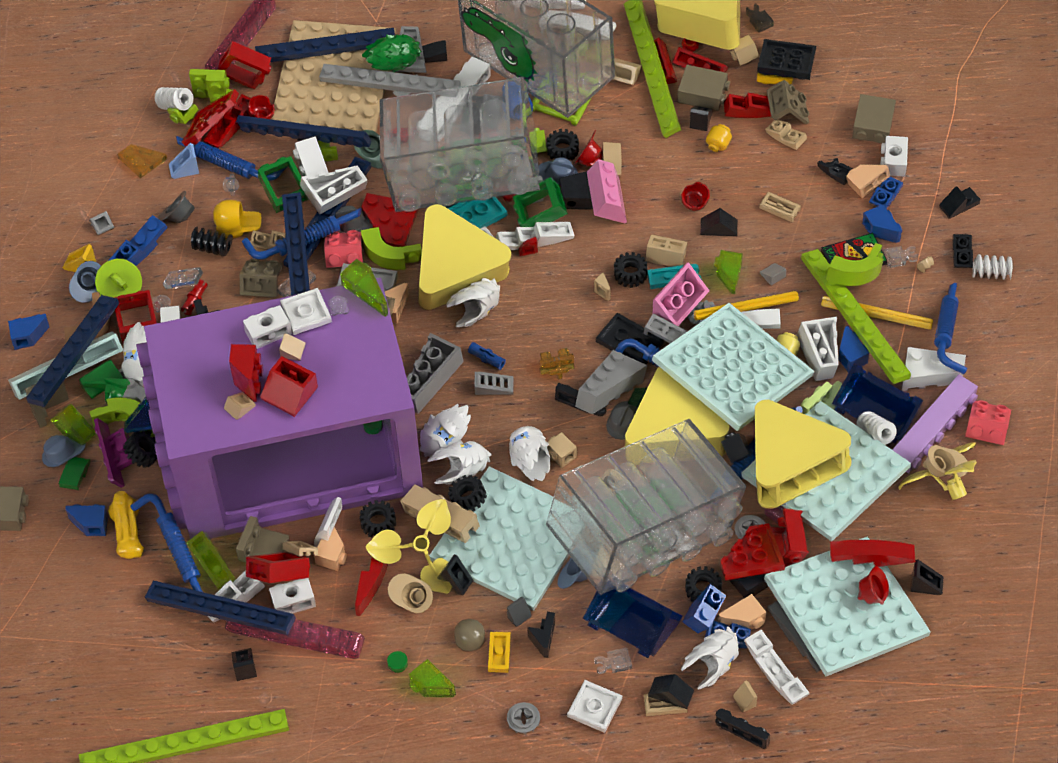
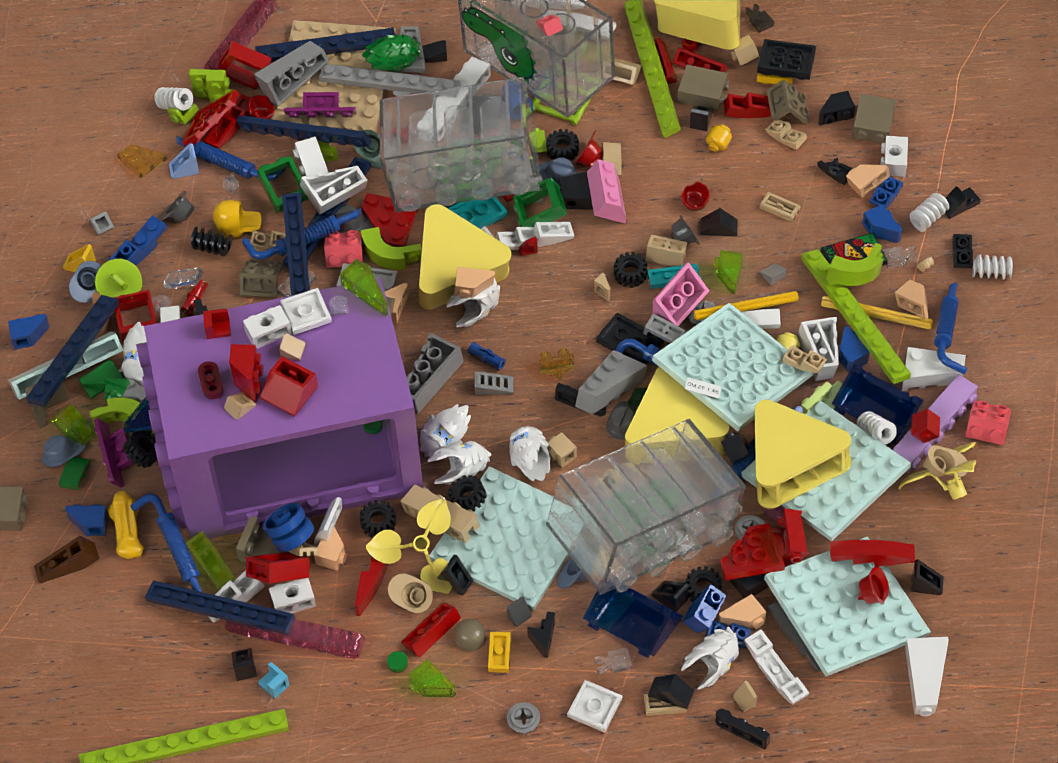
none -> reddish brown slope [34,536,100,583]
none -> dark red plate [198,361,223,399]
none -> red panel [203,308,231,339]
none -> light grey wedge [254,41,329,106]
none -> medium azure panel [258,662,290,699]
none -> blue wheel [262,502,315,552]
none -> magenta bracket [284,92,357,118]
none -> red slope [401,602,461,657]
none -> light nougat slope [454,267,495,298]
none -> coral slope [536,14,563,36]
none -> black slope [652,581,689,613]
none -> dark grey piece [671,215,700,245]
none -> white sticker [685,378,721,398]
none -> tan slope [782,345,827,373]
none -> black slope [818,91,855,125]
none -> light nougat slope [895,280,928,319]
none -> white slope [905,637,949,716]
none -> white piece [910,193,949,232]
none -> red brick [911,409,940,443]

